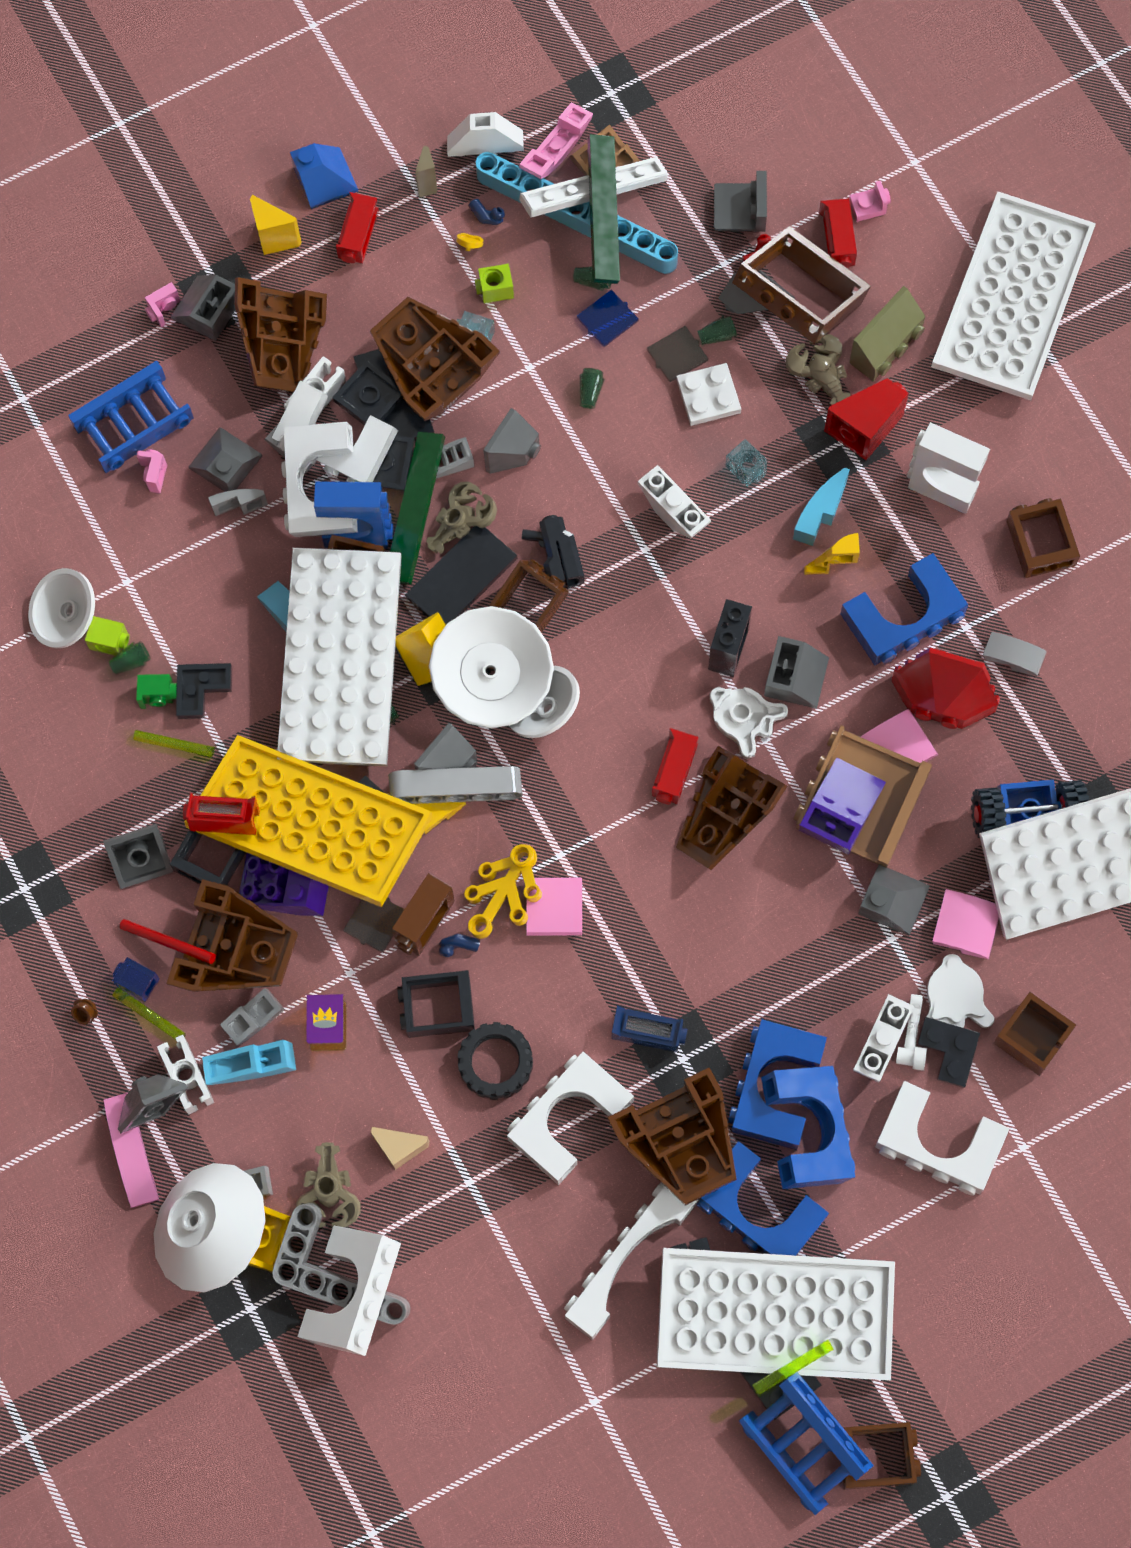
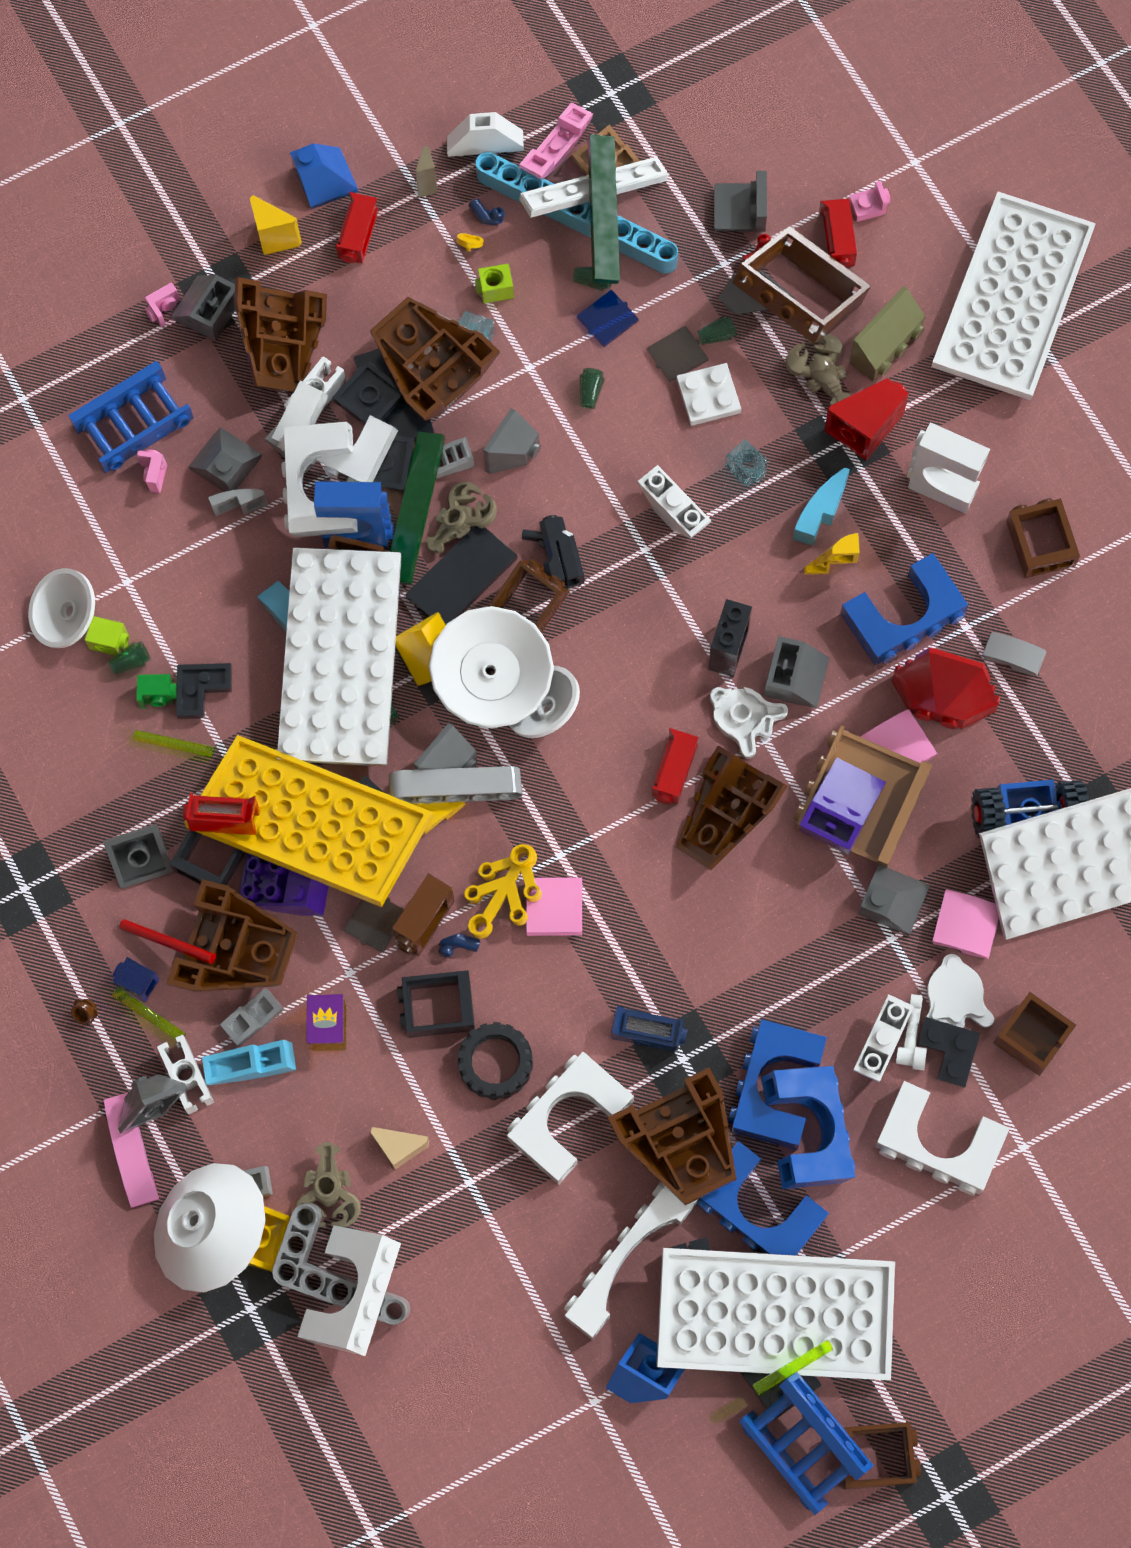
none -> blue slope [606,1333,685,1403]

